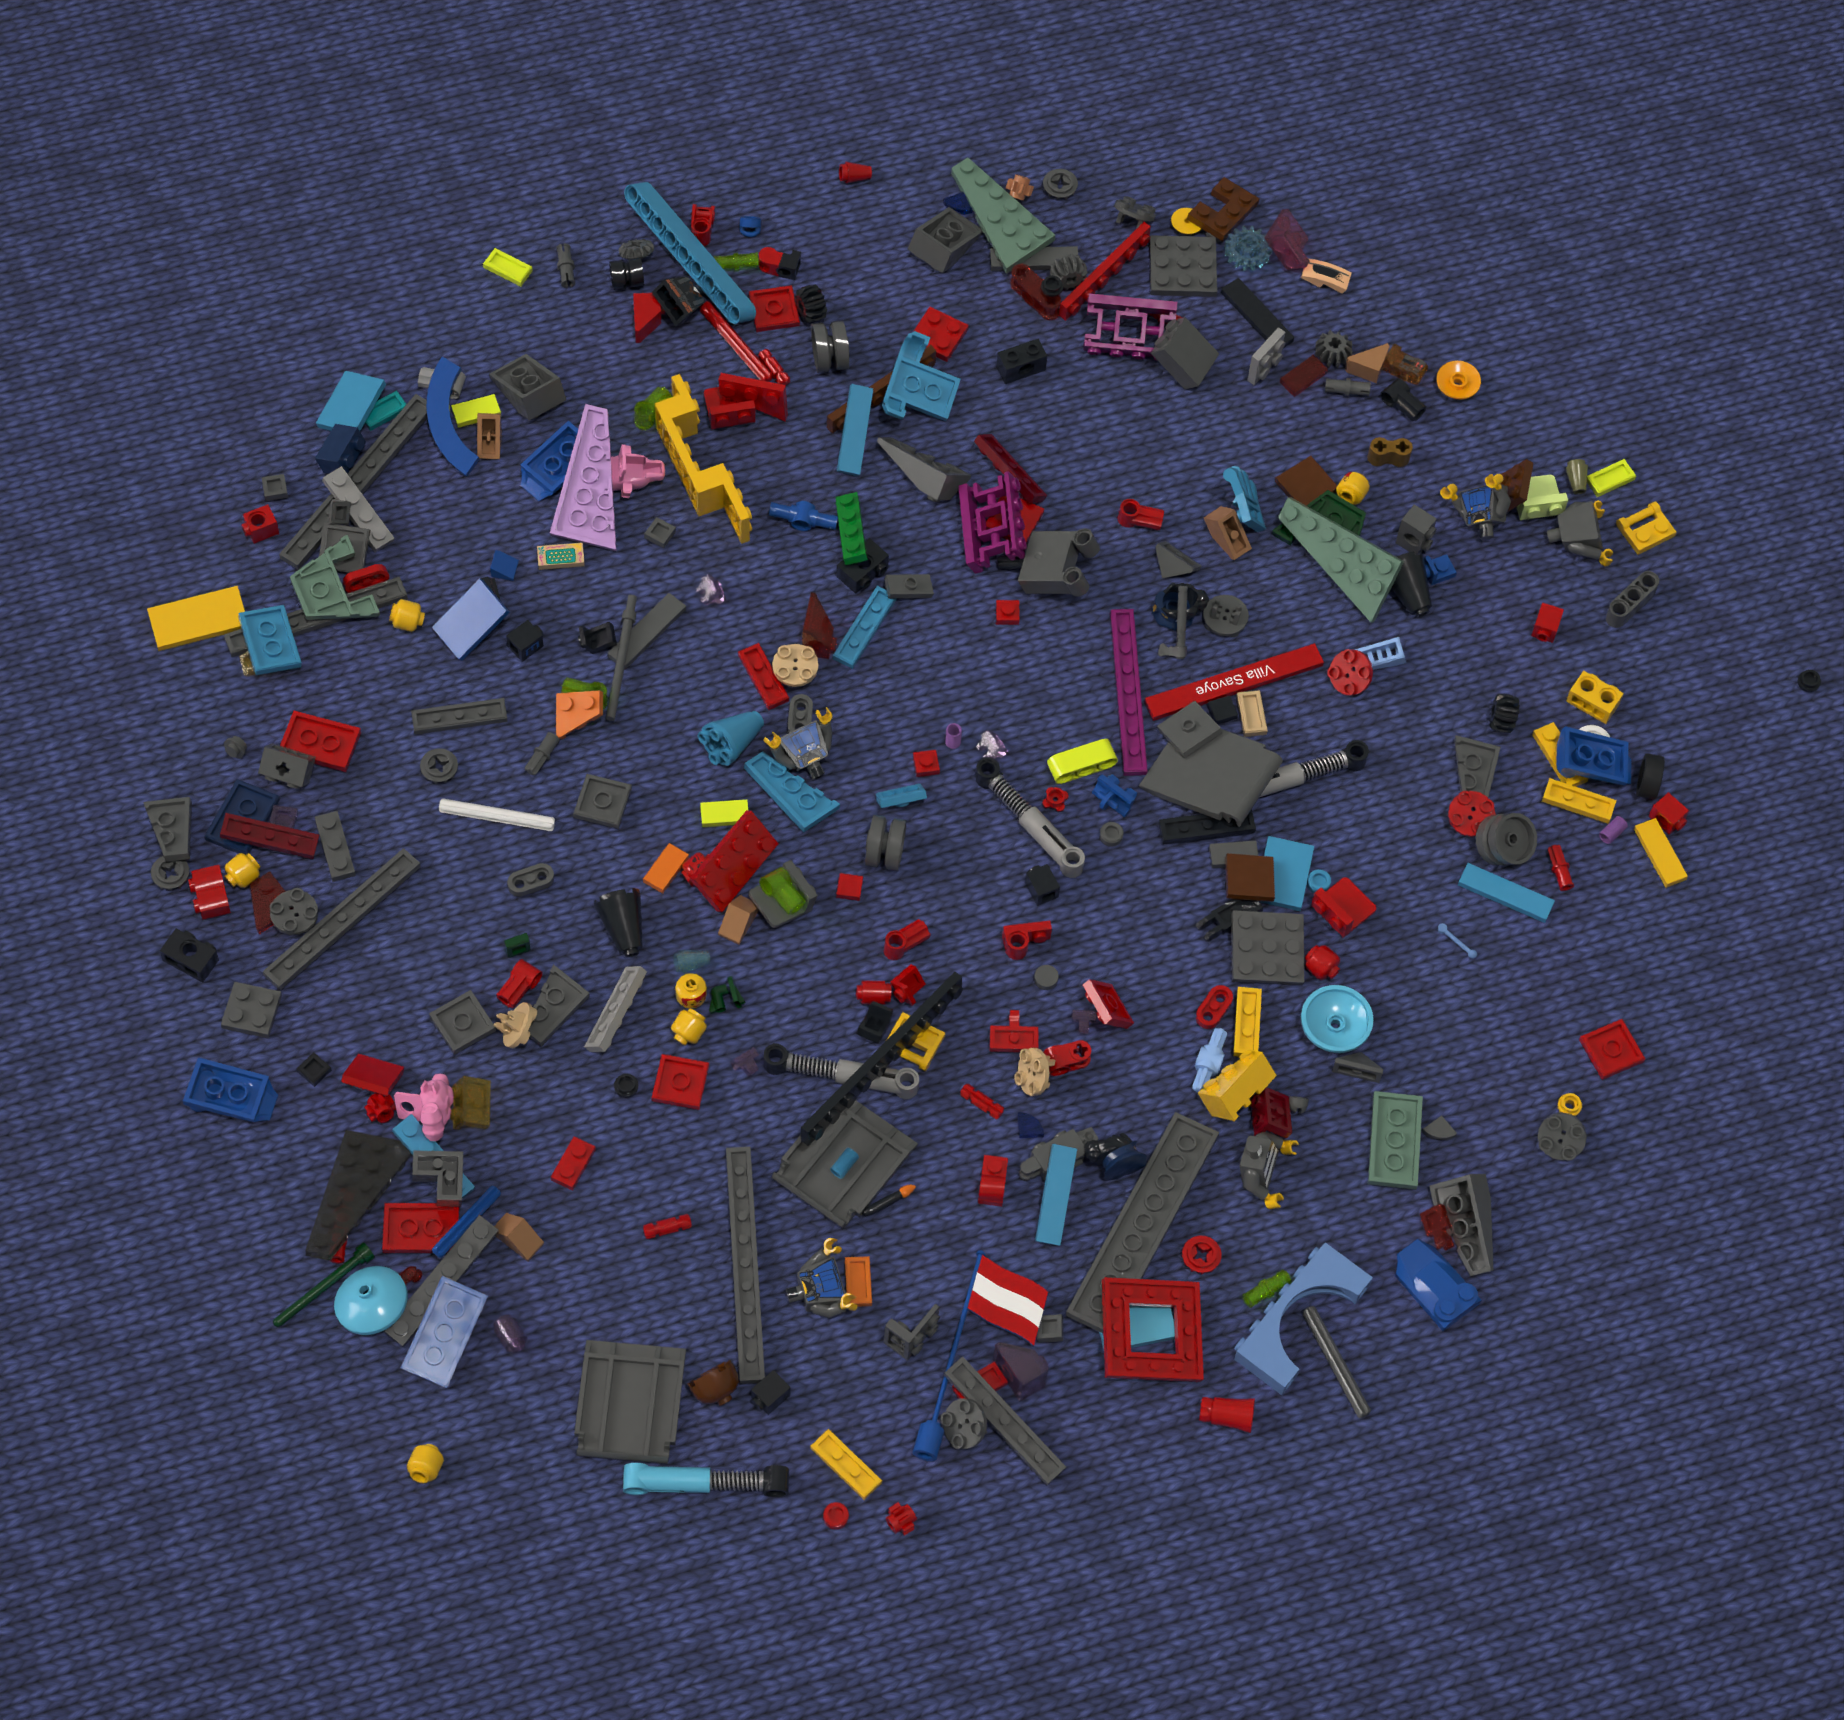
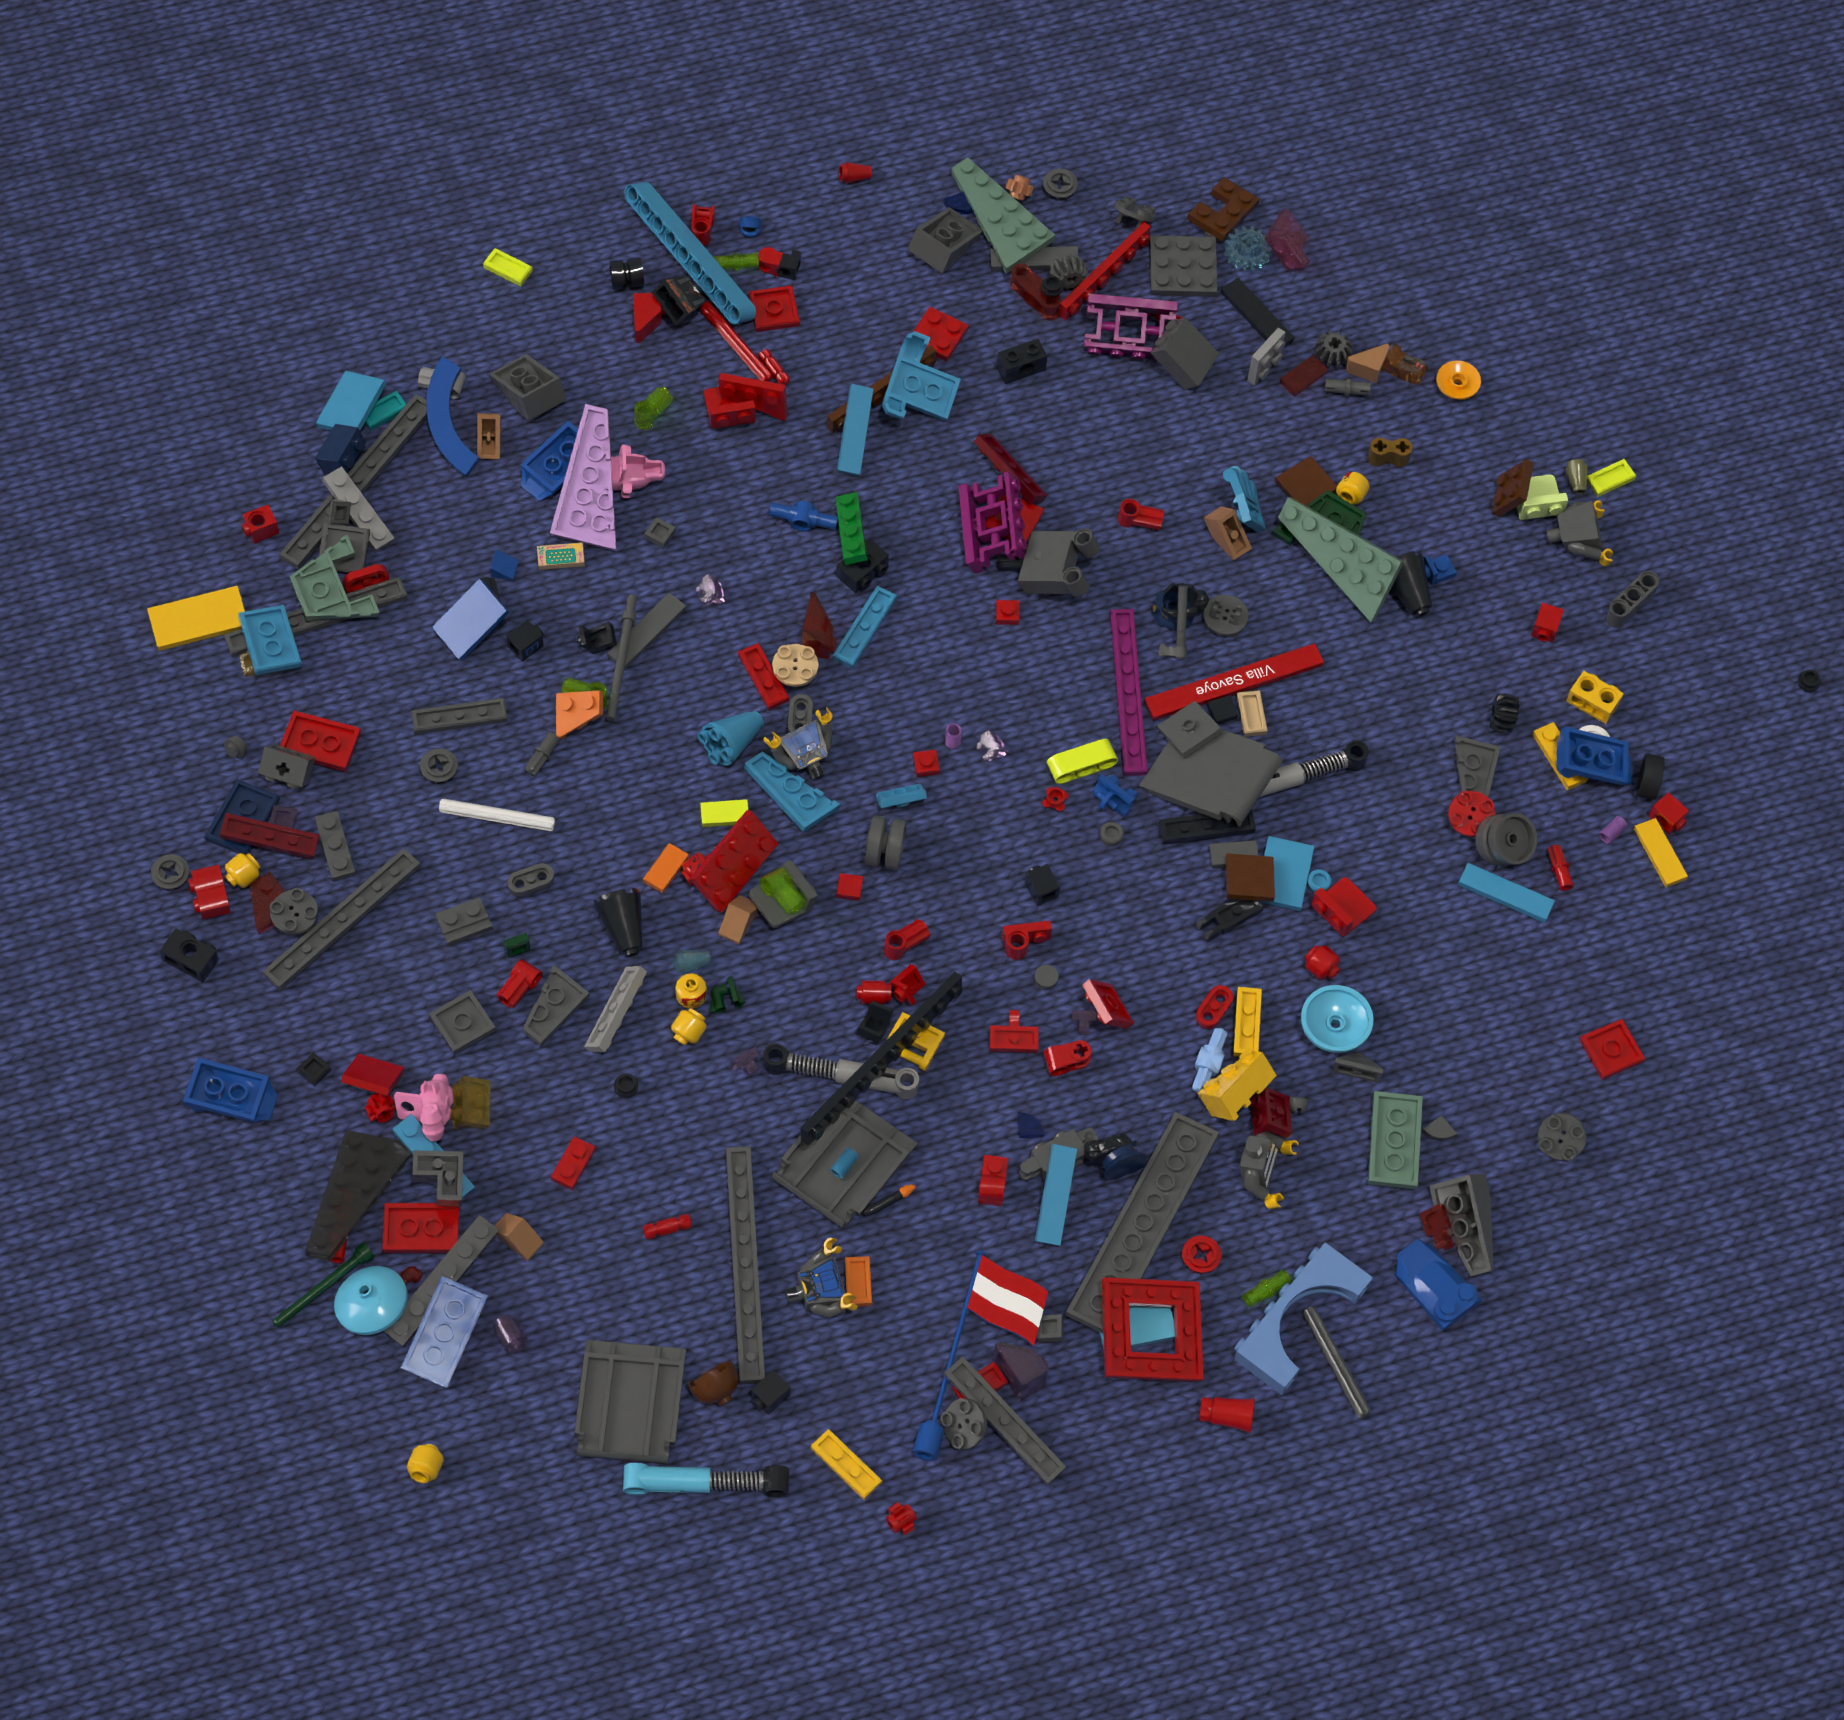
dark grey wing [143,797,192,862] -> none
dark grey plate [221,982,282,1038] -> none
dark grey plate [261,474,288,501] -> none
yellow head [389,599,425,632] -> none
blue axle [432,1186,501,1258] -> none
neon yellow tile [451,394,501,428] -> none
tan plate [494,1002,537,1049] -> none
dark grey pin [556,243,575,288] -> none
dark grey plate [573,774,632,829] -> none
dark grey gear [619,239,654,259] -> none
red plate [652,1054,709,1110] -> none
yellow bracket [655,374,752,544] -> none
black gear [795,284,827,323] -> none
dark grey wheel [811,320,849,373] -> none
red tile [823,1502,849,1530] -> none
dark grey wedge [877,437,972,502] -> none
dark grey plate [884,574,934,598] -> none
dark grey bracket [884,1304,940,1361] -> none
red axle [960,1084,1004,1119] -> none
piece [975,757,1085,878] -> none
tan plate [1014,1048,1056,1096] -> none
dark grey slope [1155,541,1202,578] -> none
yellow piece [1171,208,1201,234] -> none
dark grey plate [1231,910,1304,985] -> none
light nougat slope [1301,259,1352,294] -> none
red plate [1327,649,1373,696] -> none
light blue slope [1355,637,1406,670] -> none
black piece [1381,378,1427,421] -> none
dark grey brick [1396,504,1437,555] -> none
medium blue hinge [1437,923,1477,959] -> none
torso [1440,474,1511,539] -> none
yellow plate [1541,778,1617,824] -> none
yellow plate [1557,1093,1582,1116] -> none
yellow plate [1616,501,1676,555] -> none
none -> dark grey plate [435,897,493,946]

